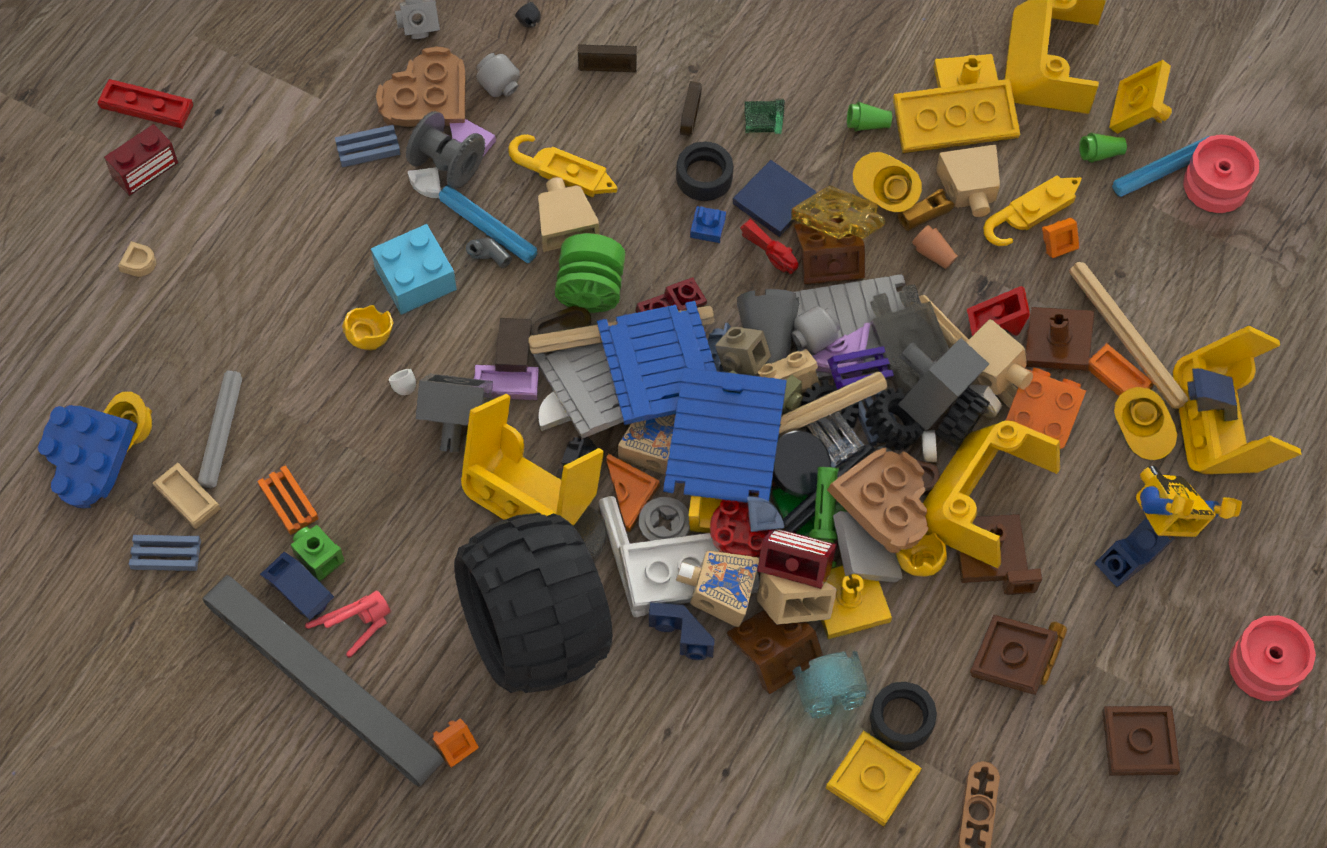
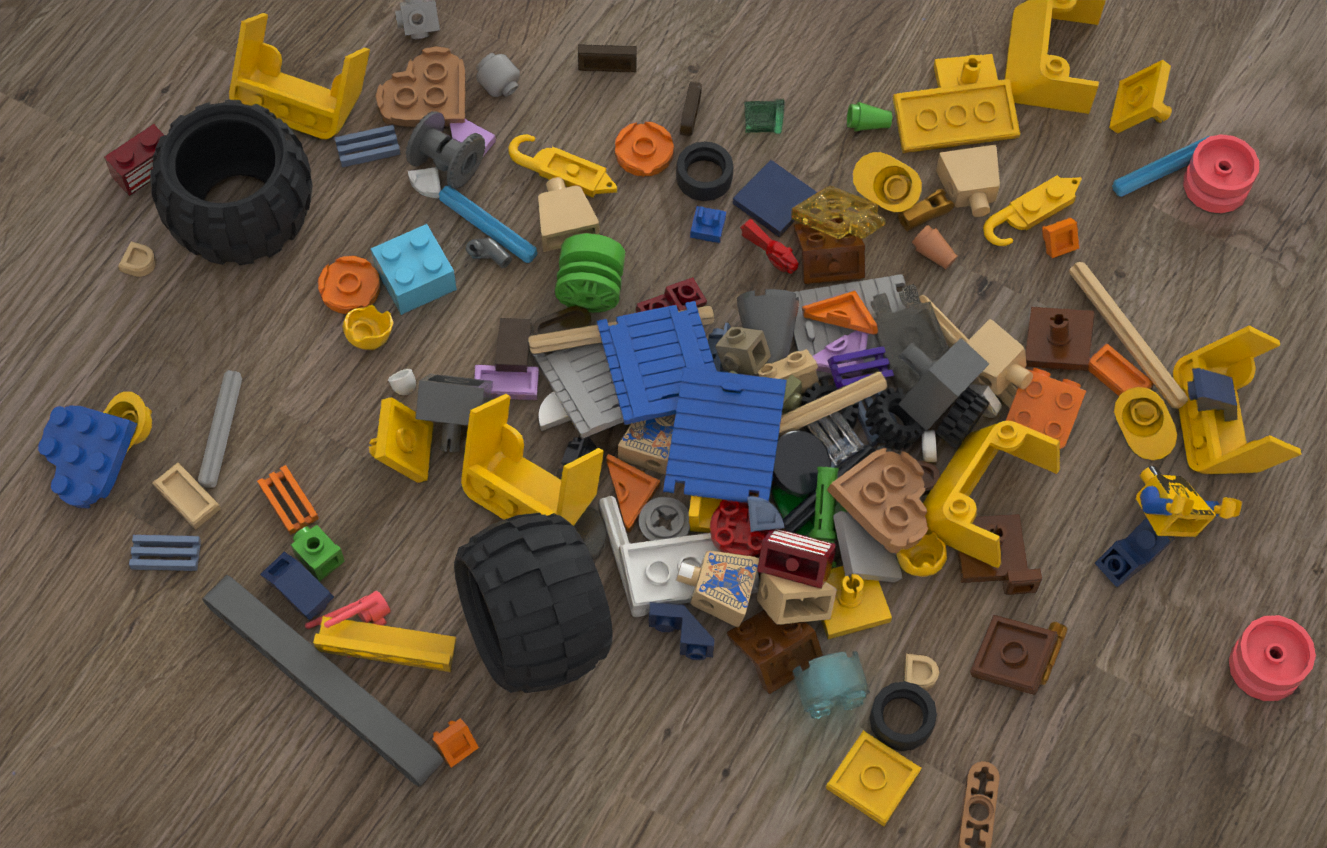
red tile [97,79,193,129] -> none
black hinge [515,2,541,28] -> none
light grey head [791,306,840,353] -> none
red slope [967,286,1030,336] -> none
bright green cone [1079,133,1127,163] -> none
reddish brown tile [1102,706,1180,776] -> none
none -> black tyre [150,100,313,266]
none -> yellow windscreen [229,13,370,139]
none -> yellow fence [313,616,456,672]
none -> orange tile [318,256,380,314]
none -> yellow tile [369,397,433,483]
none -> orange tile [615,122,674,177]
none -> orange tile [802,291,878,335]
none -> tan tile [903,654,939,691]

